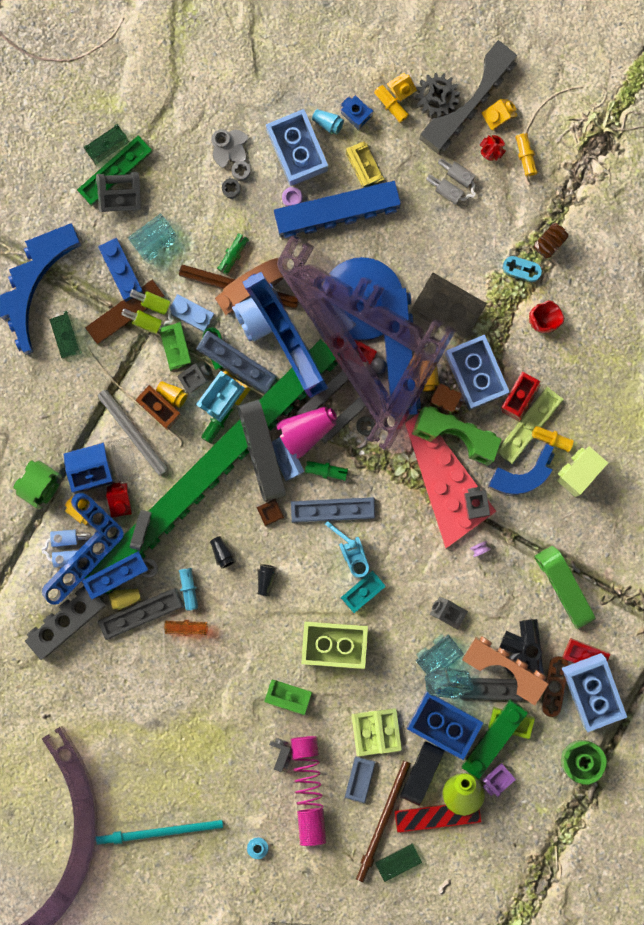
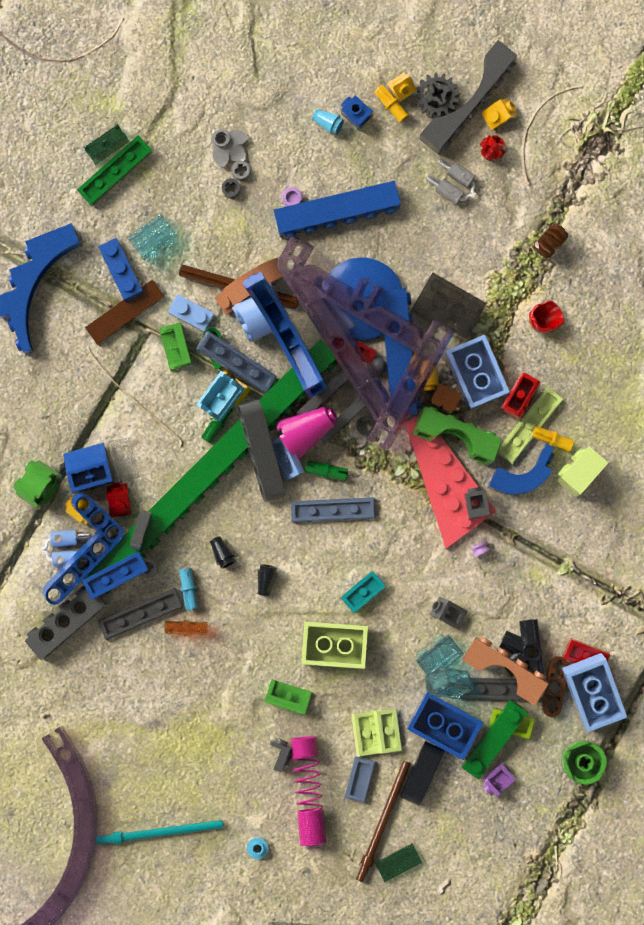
clear green panel [49,311,82,359] -> none
dark grey plate [96,172,141,212] -> none
light grey axle [98,389,168,476] -> none
light yellow cone [108,588,141,611] -> none
lime piece [121,290,173,334] -> none
dark orange brick [135,385,182,431] -> none
yellow cone [156,381,188,408] -> none
dark grey bracket [177,361,215,394] -> none
green pin [217,233,249,275] -> none
reddish brown tile [257,499,284,527] -> none
light blue brick [266,109,328,187] -> none
medium azure hinge [325,521,357,548] -> none
medium azure piece [339,537,369,579] -> none
light yellow hinge [346,141,384,188] -> none
tile [394,804,481,833] -> none
lime cone [443,773,485,816] -> none
medium azure beam [502,256,542,282] -> none
yellow pin [515,133,538,177] -> none
bright green beam [534,545,596,630] -> none

